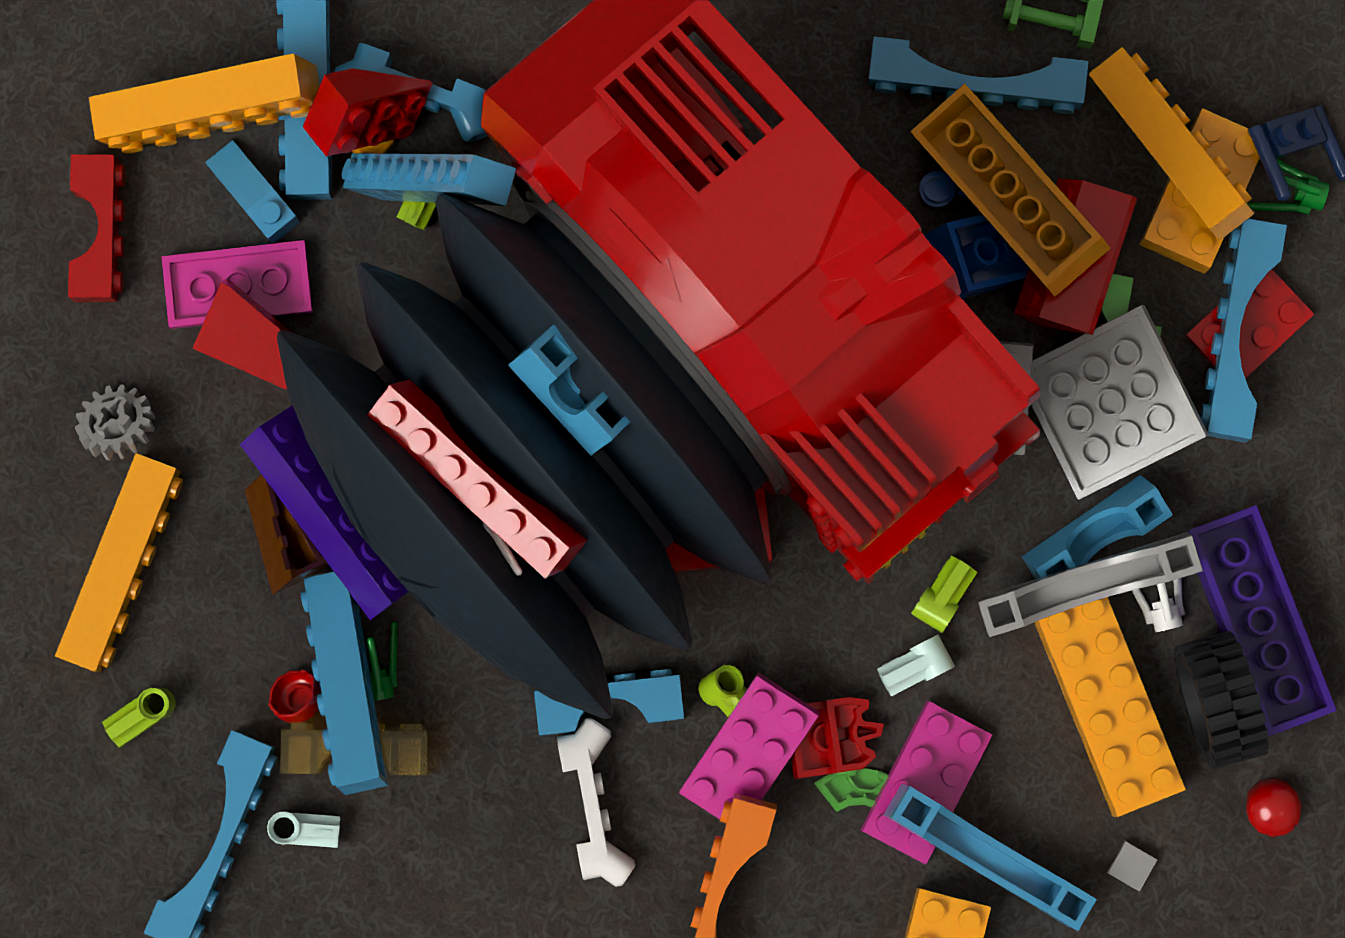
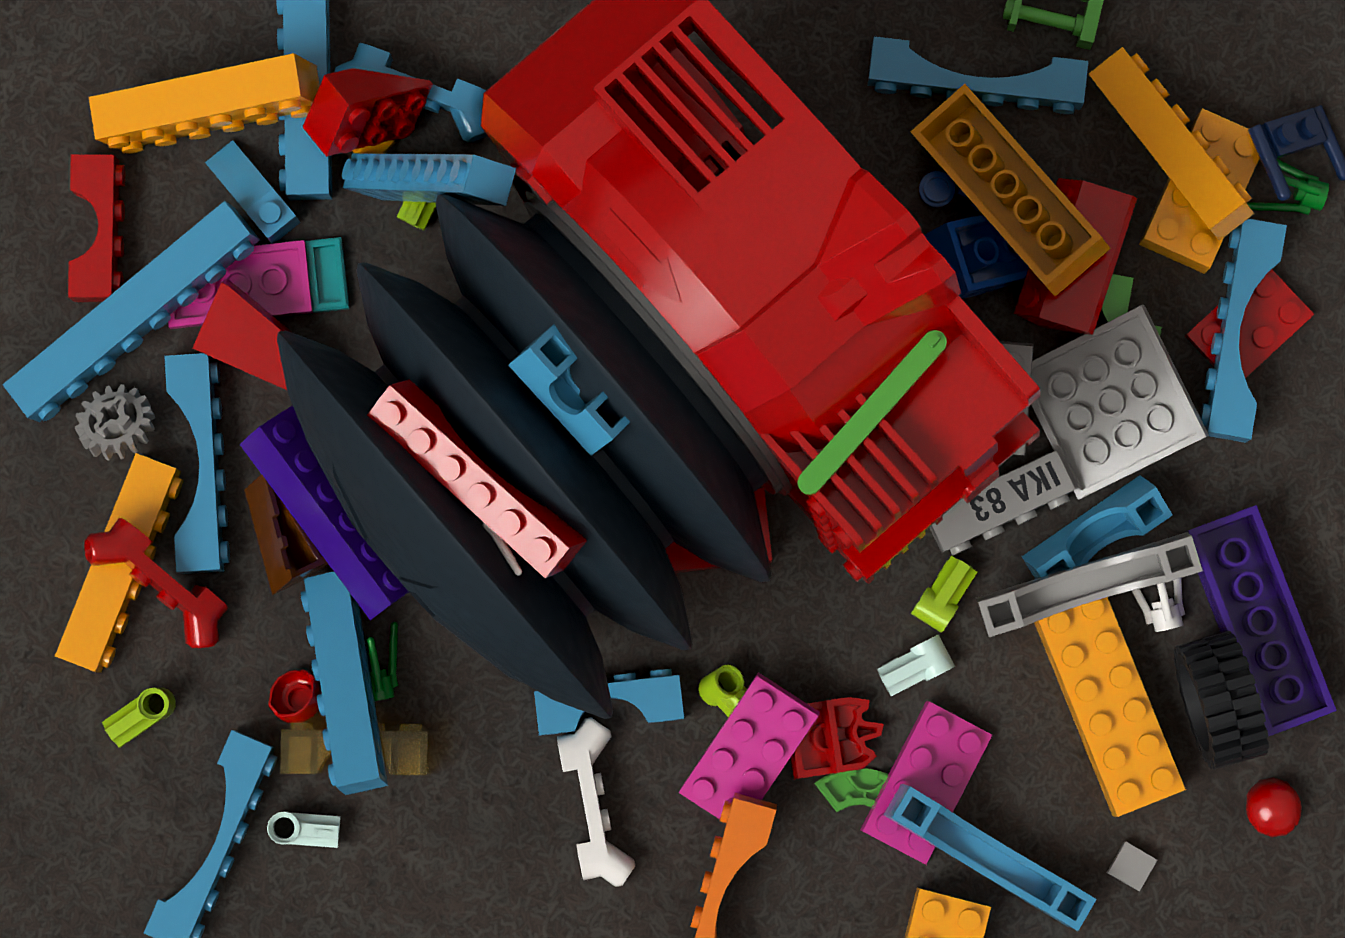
none -> dark azure brick [2,201,260,422]
none -> red plate [84,518,228,648]
none -> dark azure arch [165,353,230,574]
none -> teal tile [305,237,350,313]
none -> bright green piece [798,330,947,495]
none -> light grey brick [929,450,1075,556]

